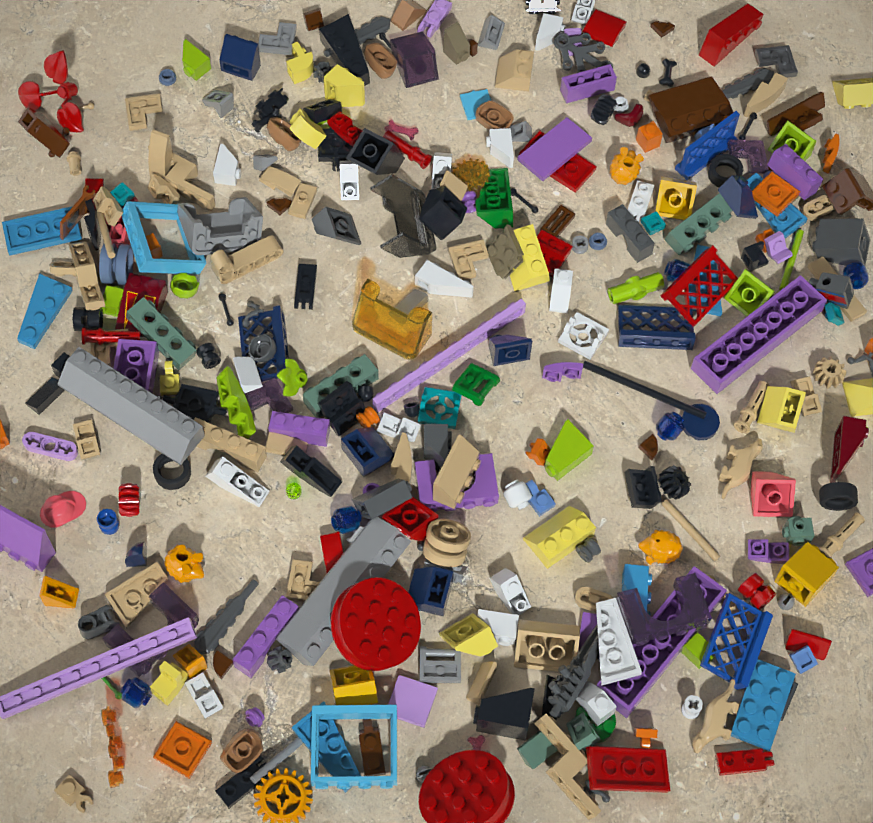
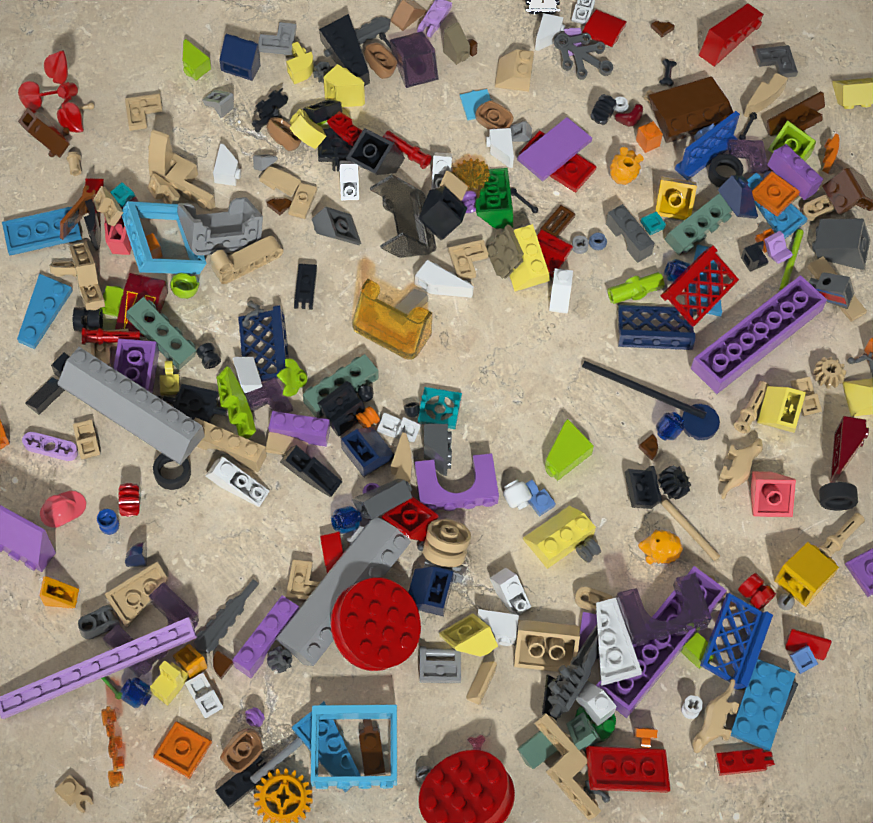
tan bar [96,211,115,259] -> none
sand blue wheel [99,243,134,285] -> none
sand blue plate [159,69,176,86] -> none
light orange animal [164,545,204,583] -> none
black hinge [219,293,234,326] -> none
dark grey hair [248,334,277,362] -> none
clear neon green hinge [286,482,302,499] -> none
reddish brown tile [303,8,324,31] -> none
yellow slope [329,665,378,705] -> none
lavender plate [372,299,526,413] -> none
clear pink piece [384,120,419,140] -> none
lavender tile [388,675,438,728] -> none
tan slope [433,435,481,509] -> none
green plate [452,363,500,406] -> none
black slope [473,688,535,741] -> none
light grey slope [478,14,505,50] -> none
dark blue slope [489,335,533,366] -> none
orange tile [525,438,551,466] -> none
medium lavender slope [542,362,583,382] -> none
white piece [558,312,609,360] -> none
medium lavender brick [560,64,617,104] -> none
dark azure slope [622,564,652,630] -> none
white hinge [628,180,655,223] -> none
black hinge [636,63,650,78] -> none
dark grey sword [723,68,774,99] -> none
lime slope [724,269,775,316] -> none
medium lavender slope [748,539,789,564] -> none
sand green brick [782,516,814,546] -> none
teal plate [825,302,845,326] -> none
clear blue head [843,262,869,289] -> none

